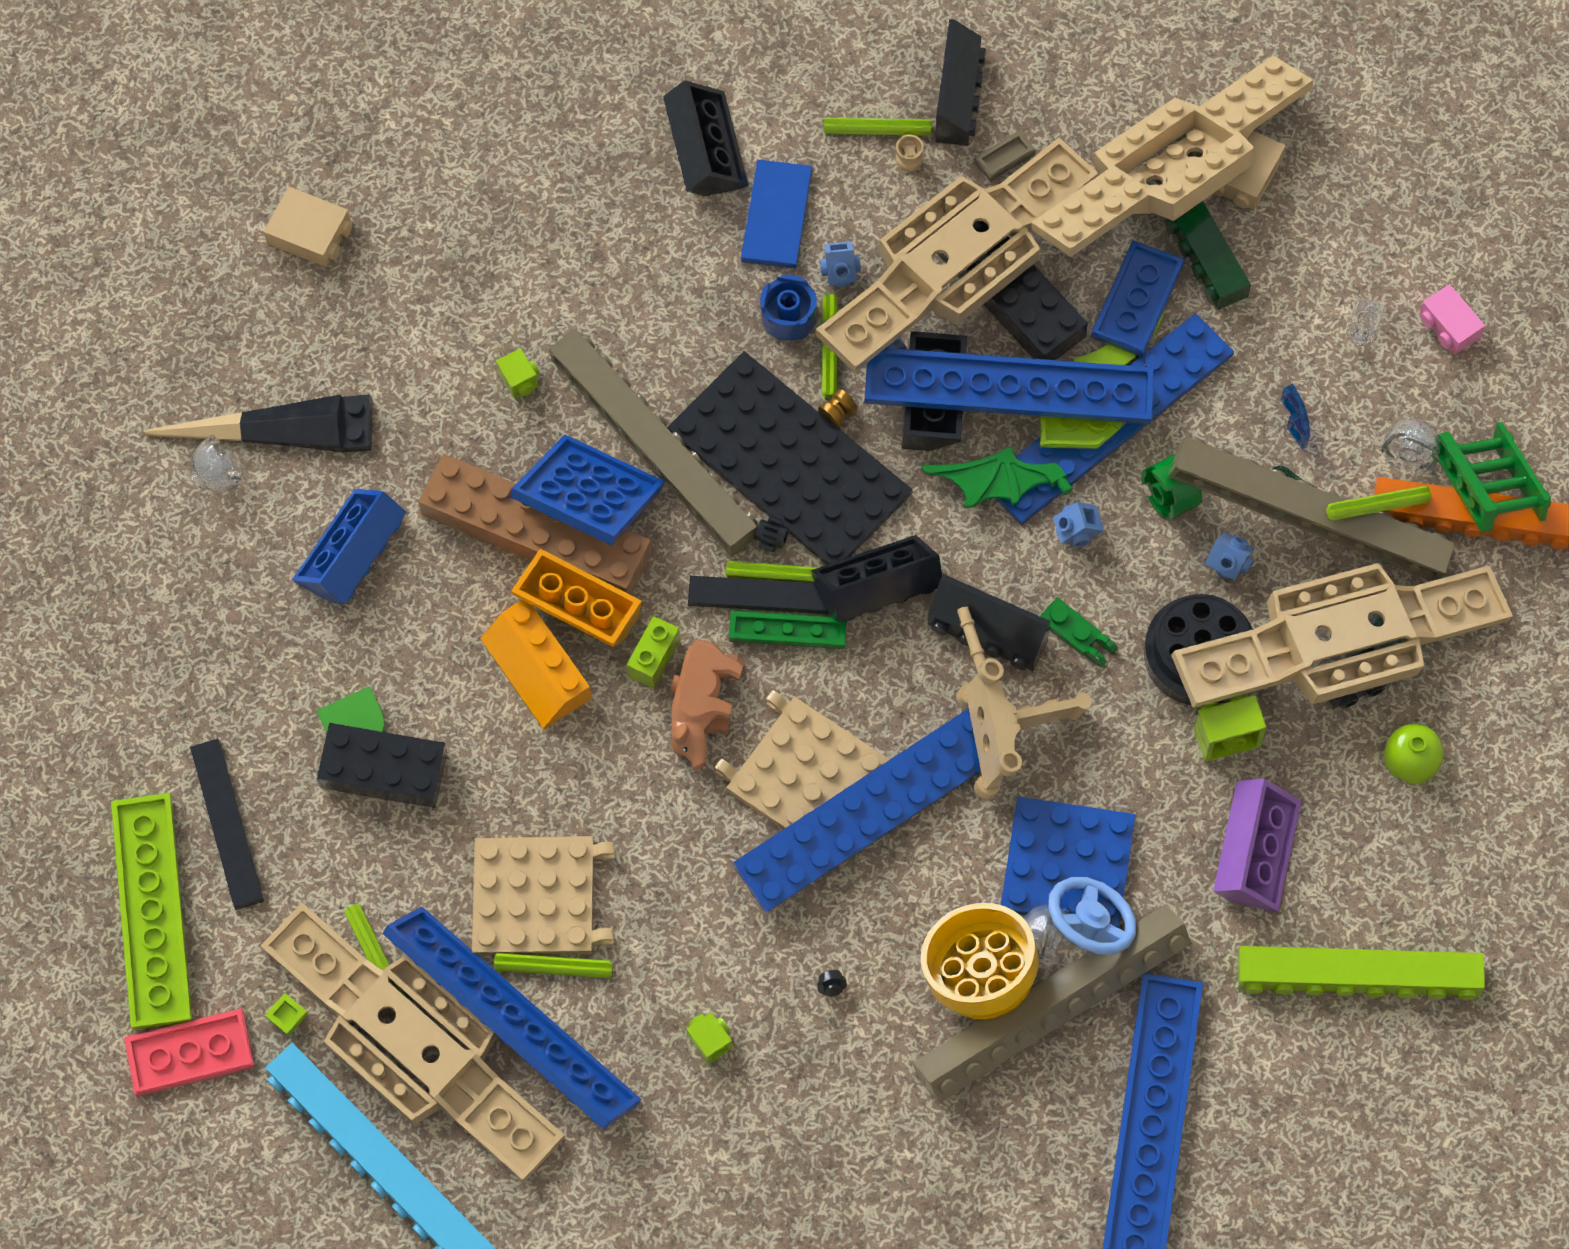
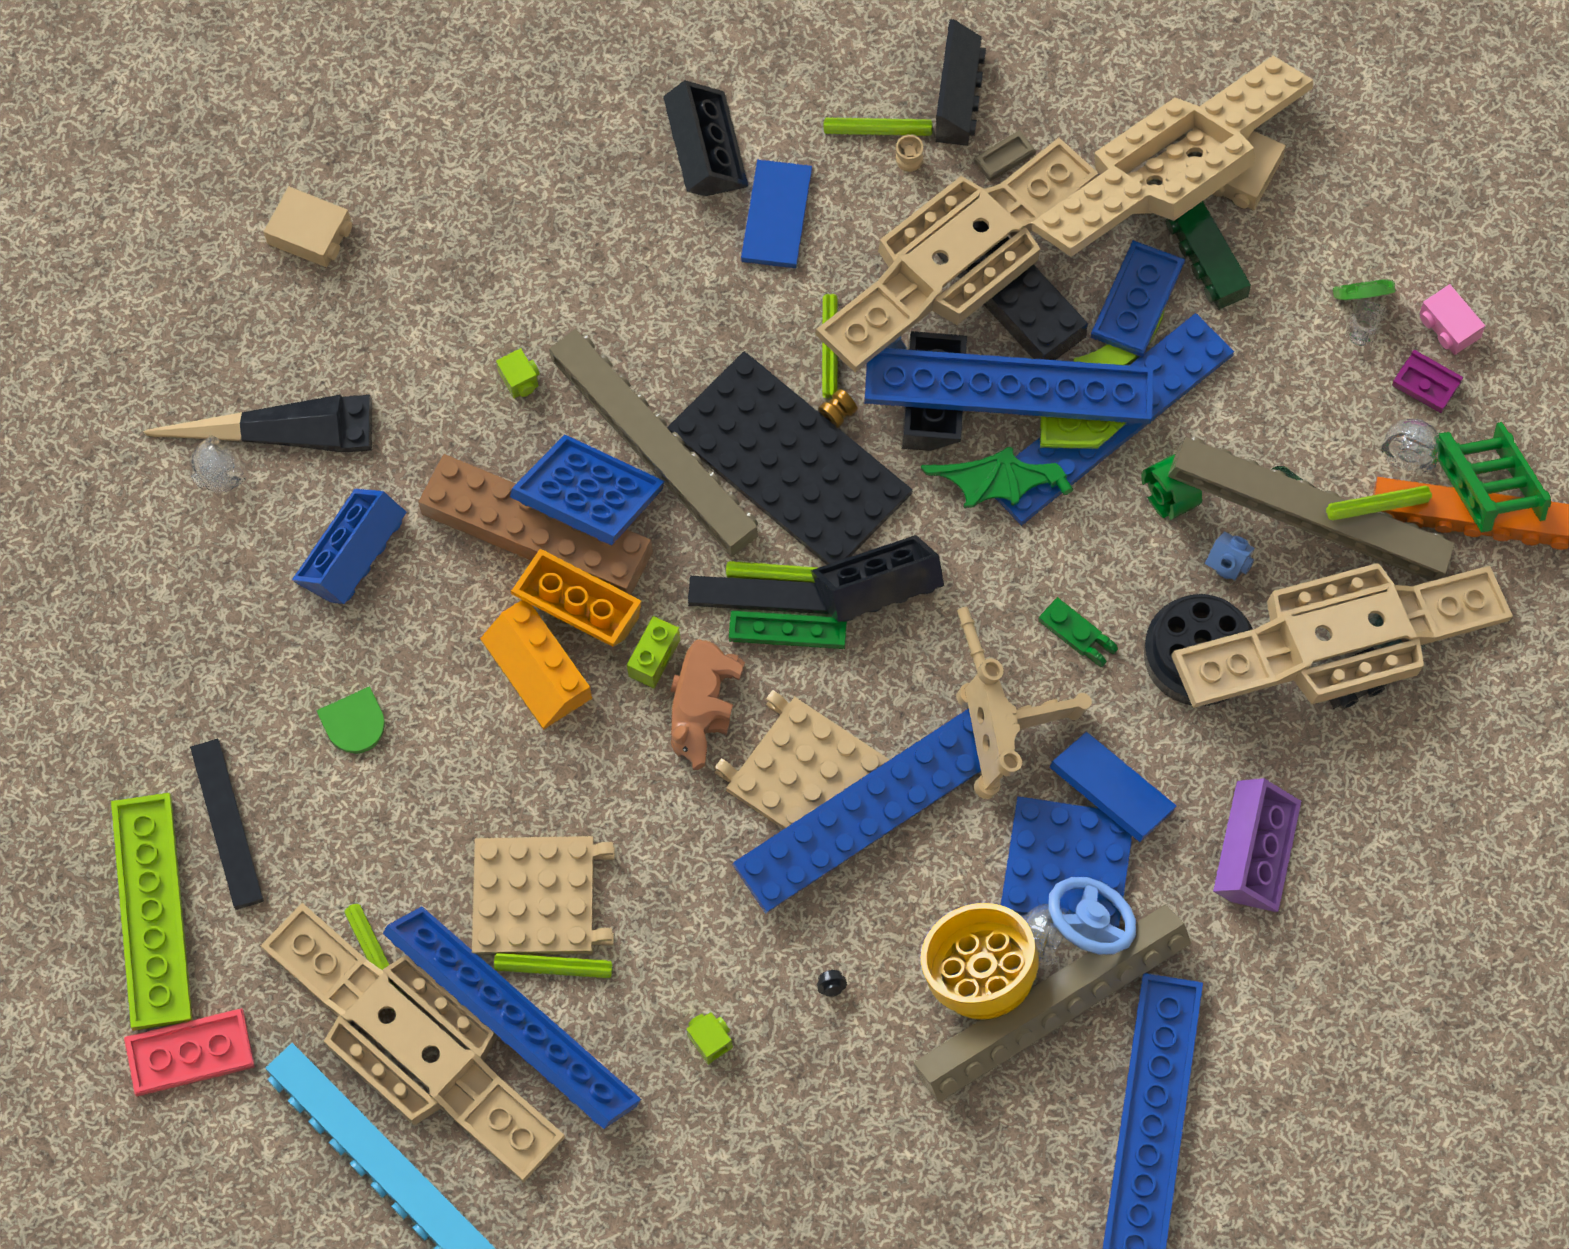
lime plate [265,993,309,1037] -> none
black brick [317,723,448,808] -> none
black gear [755,516,789,552] -> none
blue brick [760,275,817,340] -> none
medium blue brick [820,241,861,287] -> none
black slope [928,574,1050,671] -> none
medium blue brick [1053,502,1104,547] -> none
lime brick [1194,695,1266,762] -> none
lime brick [1237,946,1485,1000] -> none
clear blue slope [1281,383,1310,450] -> none
lime cylinder [1383,723,1444,784] -> none
none -> blue tile [1049,731,1177,842]
none -> bright green tile [1333,279,1396,300]
none -> magenta plate [1392,350,1463,413]

